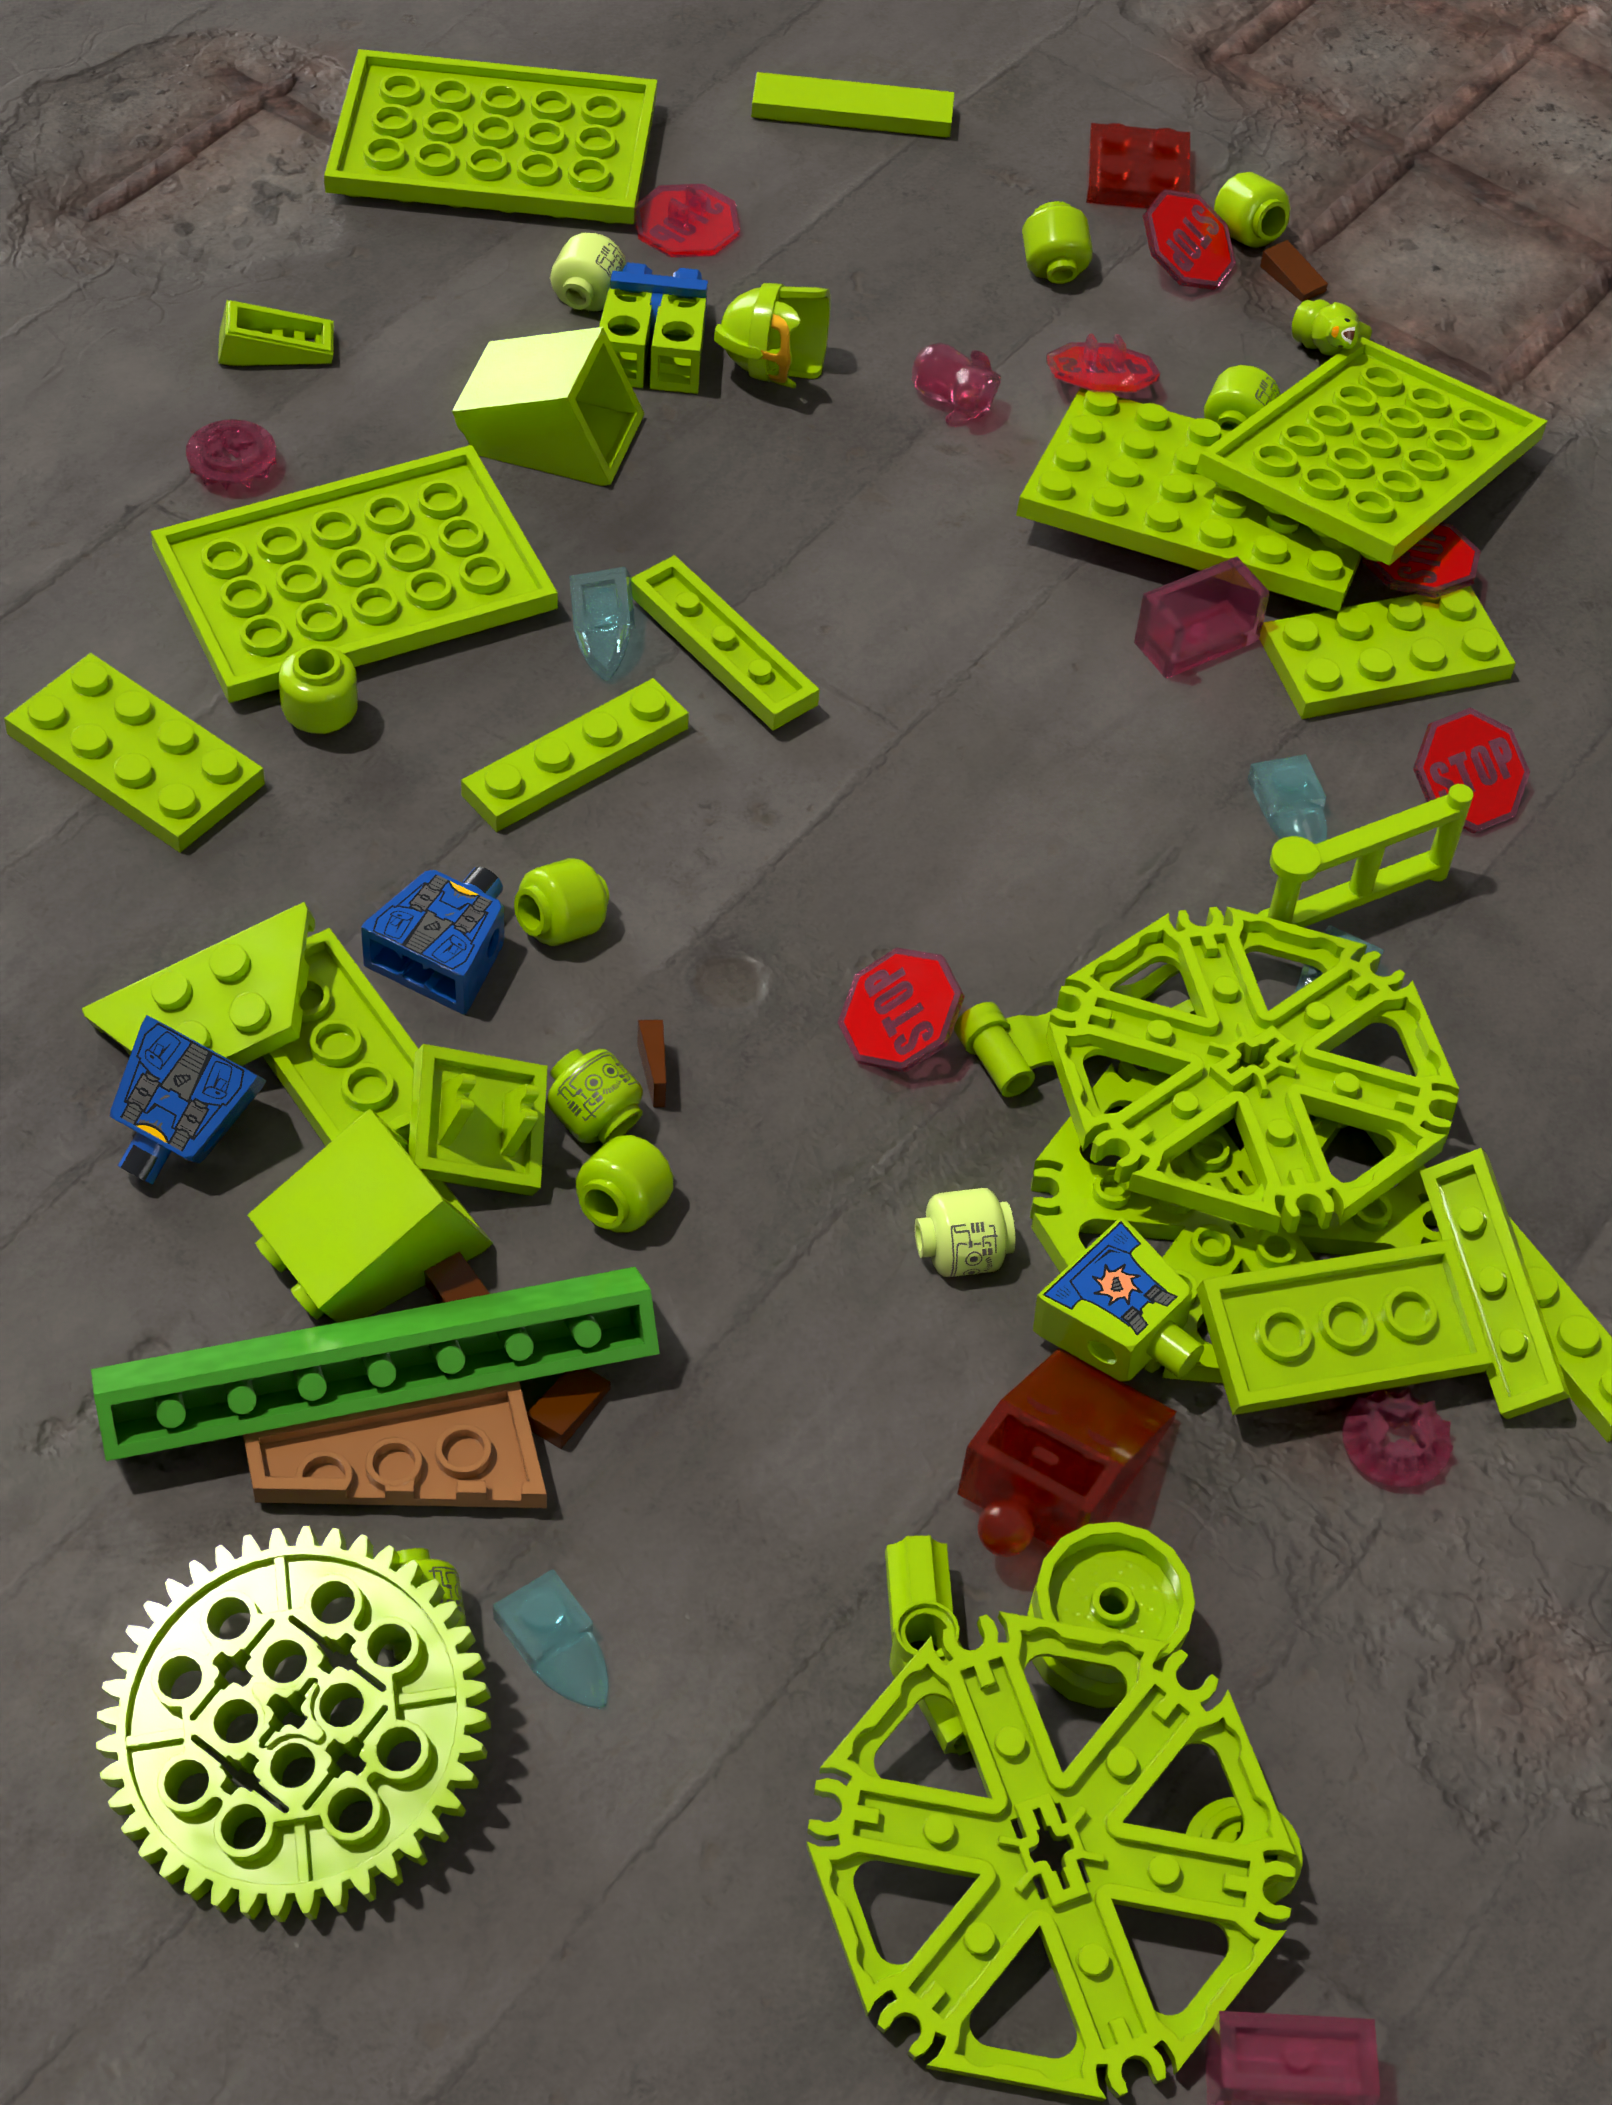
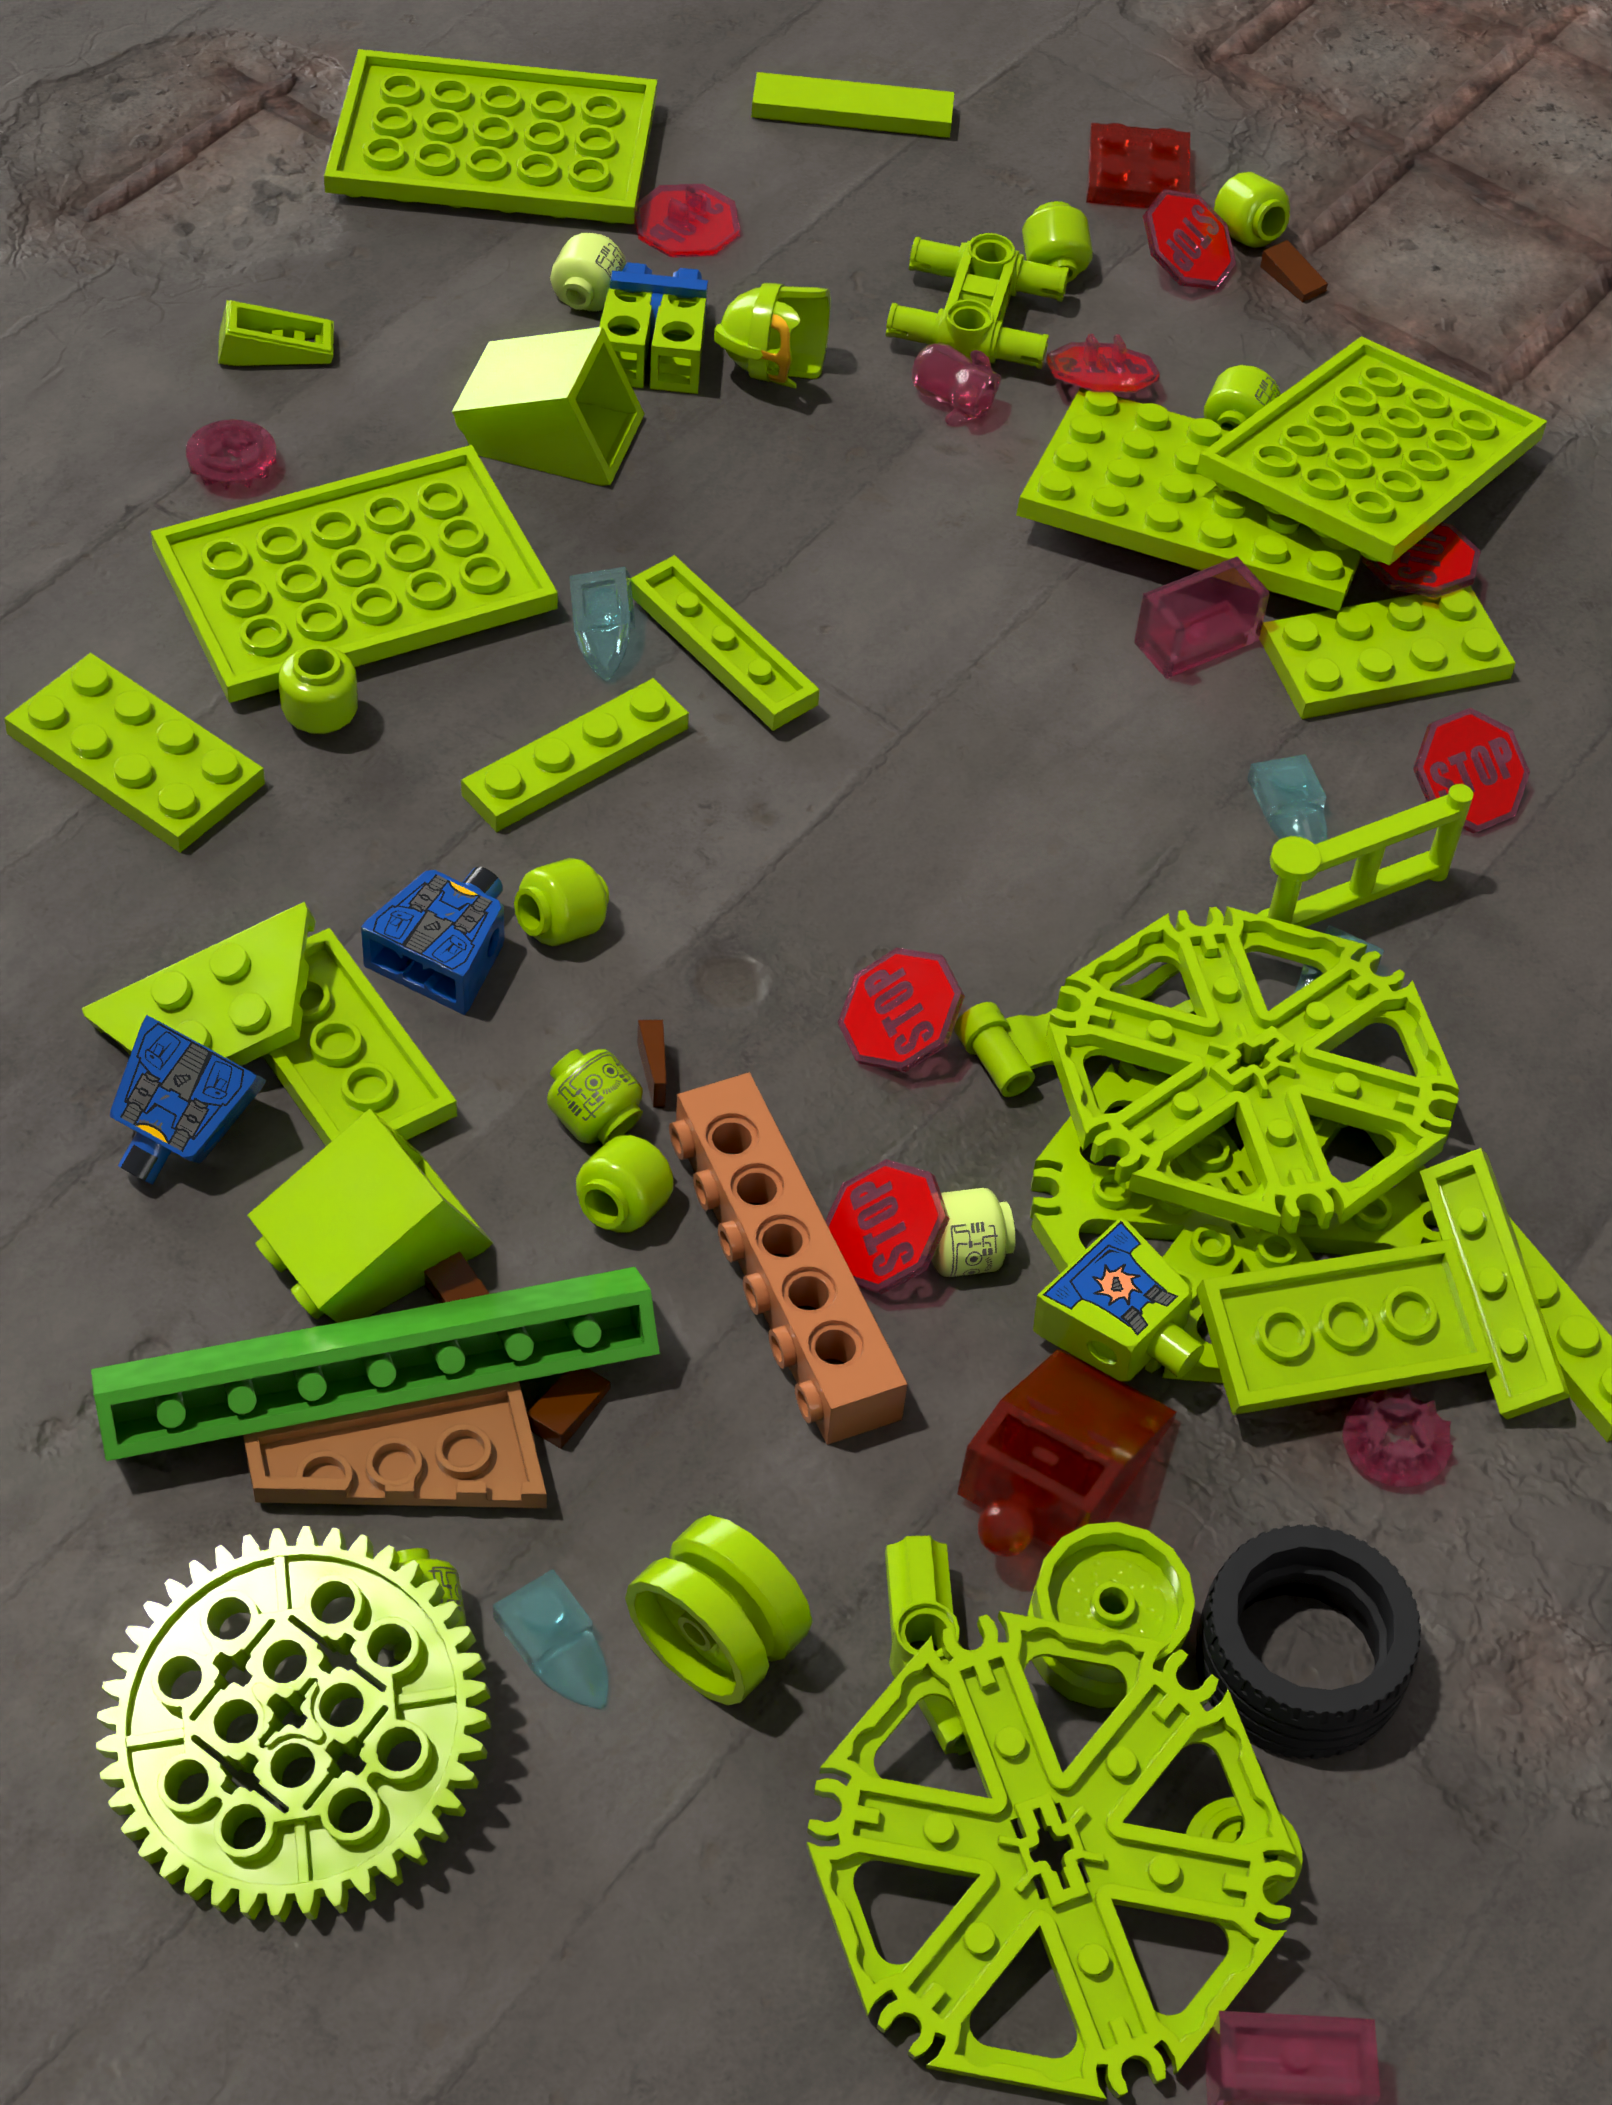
lime plate [408,1044,548,1196] -> none
lime animal [1292,299,1372,355] -> none
none -> lime wheel [625,1515,813,1705]
none -> nougat brick [669,1072,907,1445]
none -> piece [825,1159,950,1294]
none -> lime piece [885,233,1069,372]
none -> black tyre [1196,1525,1421,1759]

